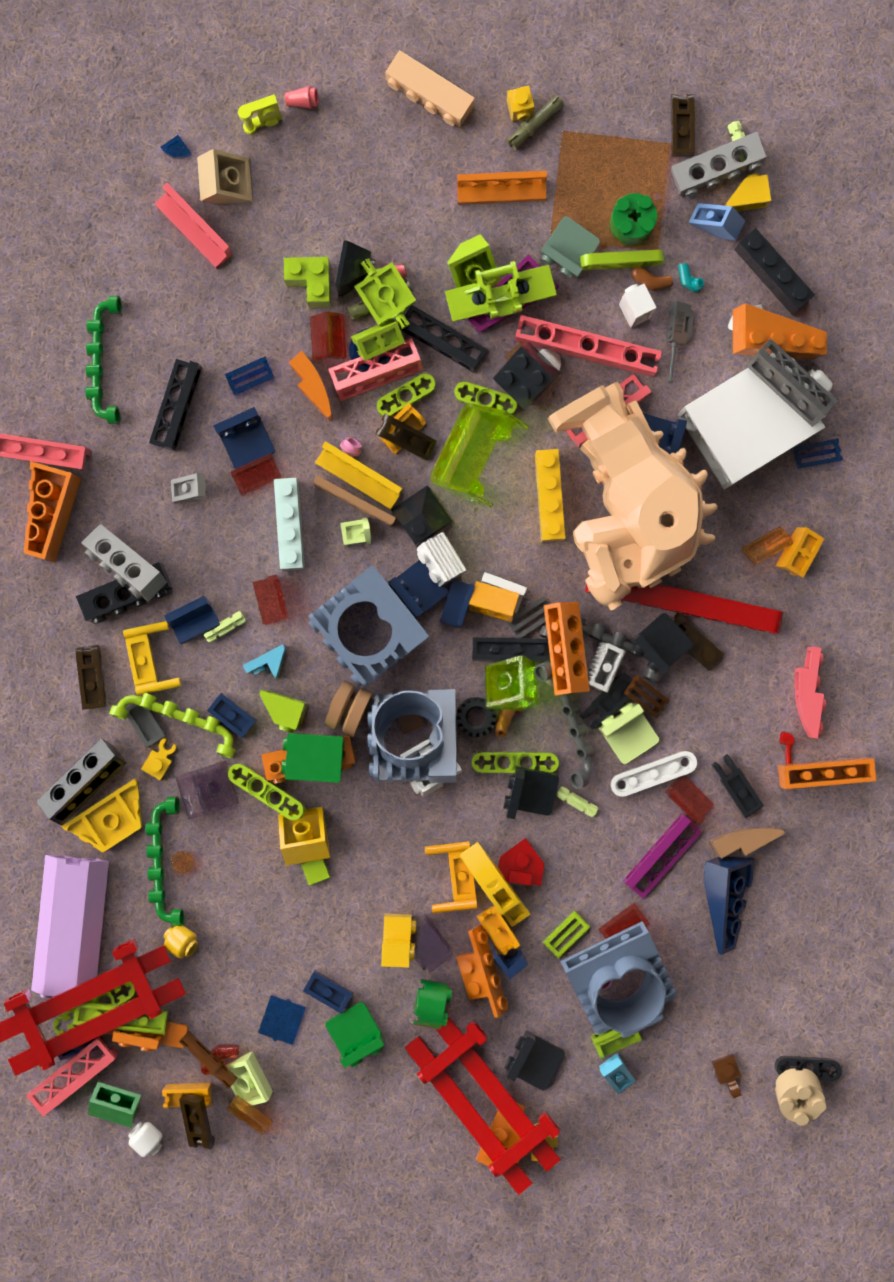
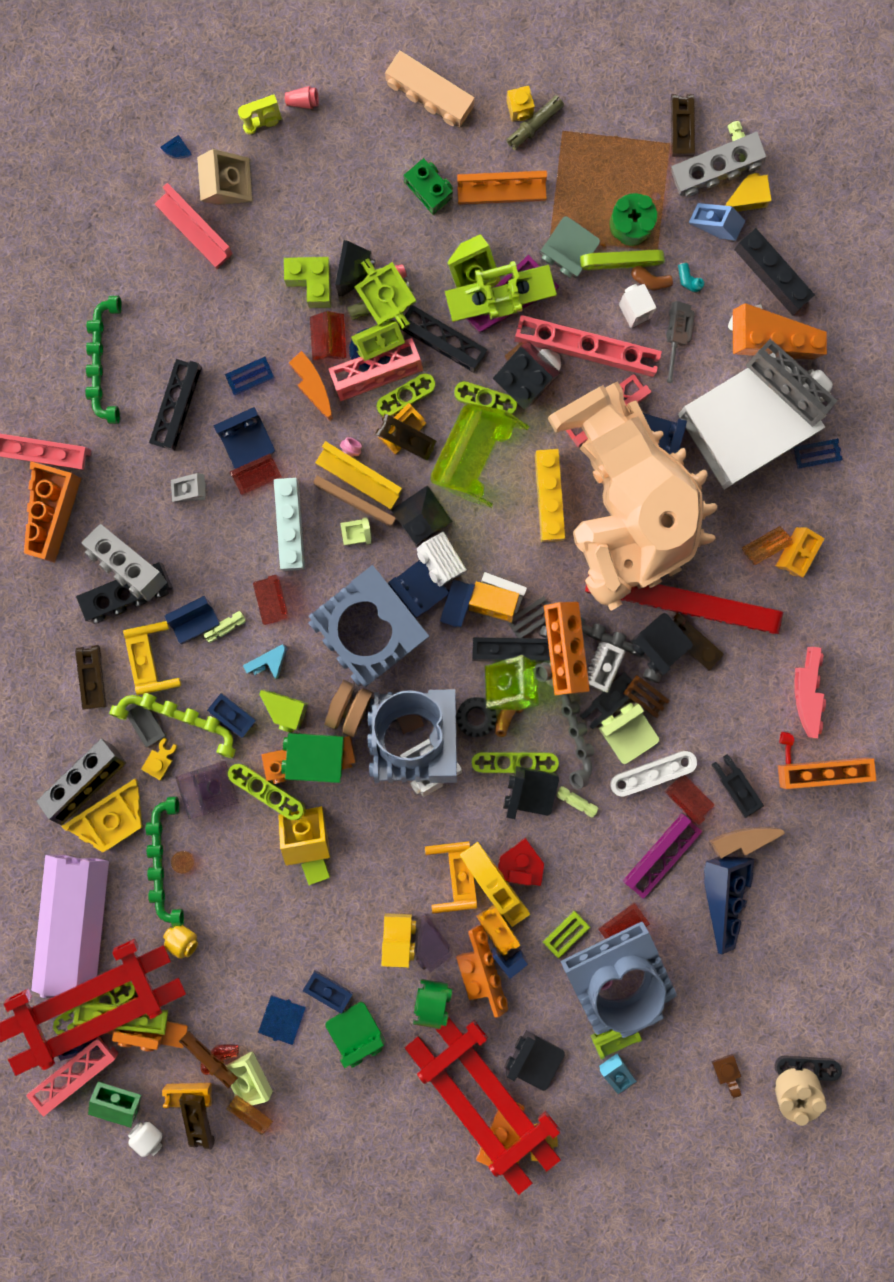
none -> green brick [403,158,453,215]

